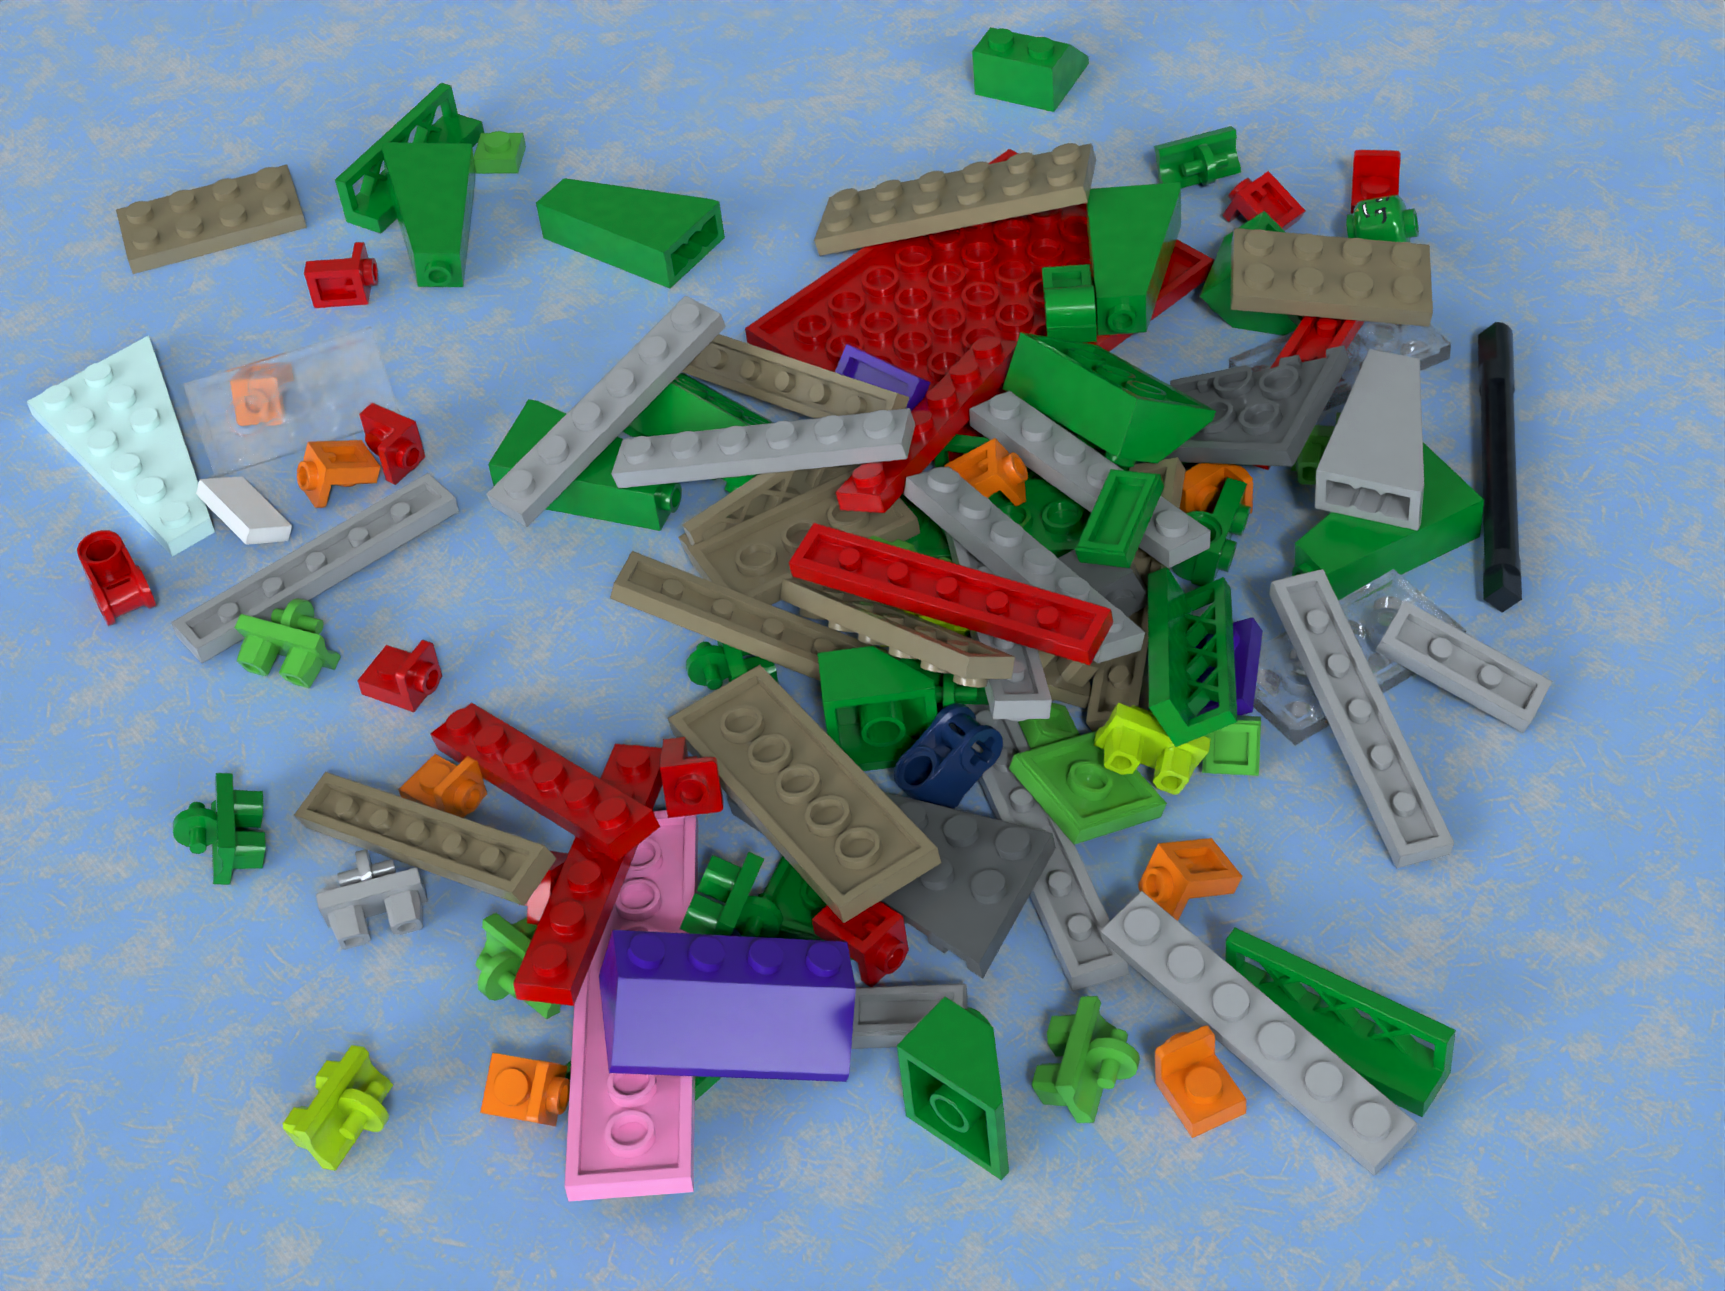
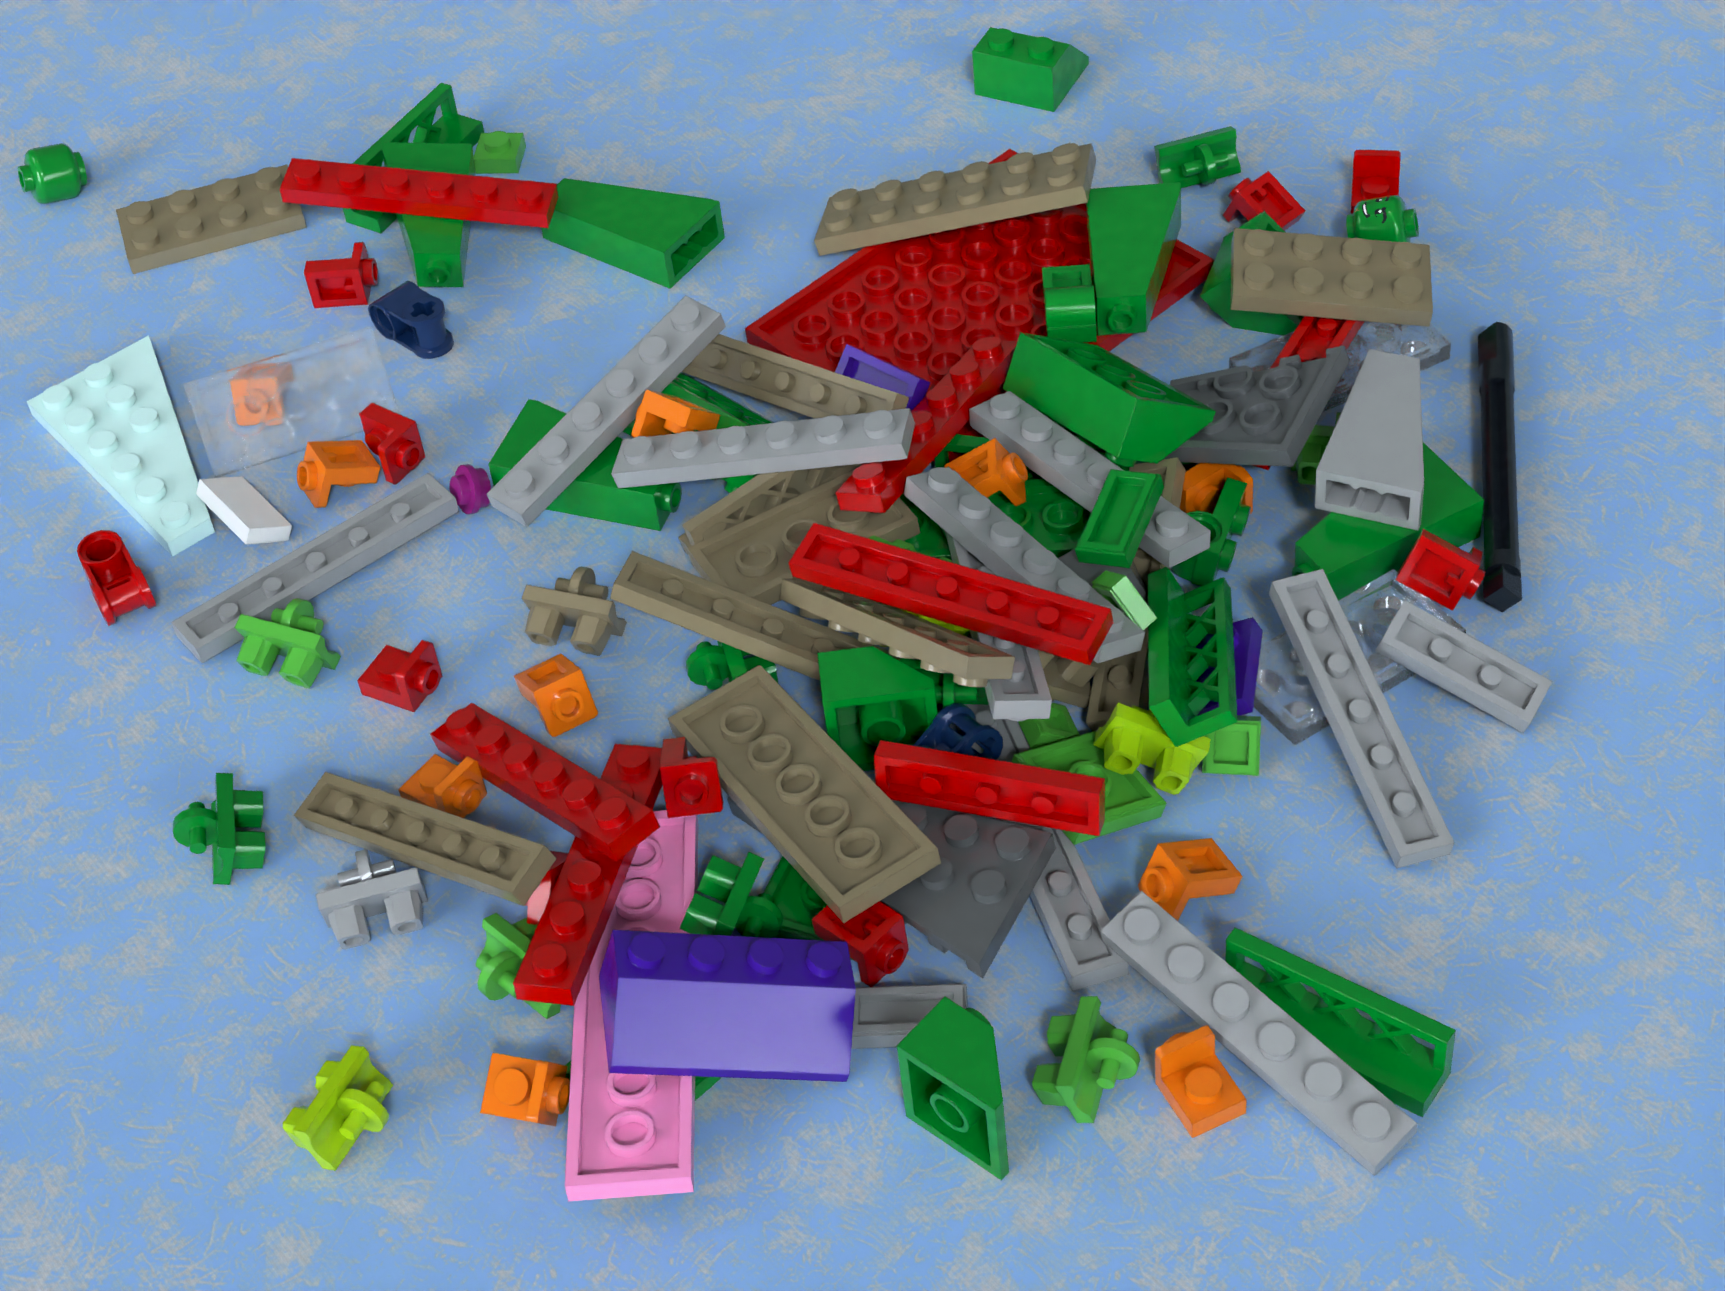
none -> green head [18,143,87,204]
none -> red plate [279,158,558,228]
none -> dark blue piece [368,281,454,359]
none -> magenta plate [449,464,491,514]
none -> orange bracket [514,653,598,737]
none -> dark tan hips [521,566,627,656]
none -> orange bracket [631,389,721,438]
none -> red plate [874,740,1105,836]
none -> tile [1091,570,1157,630]
none -> red bracket [1395,529,1486,611]

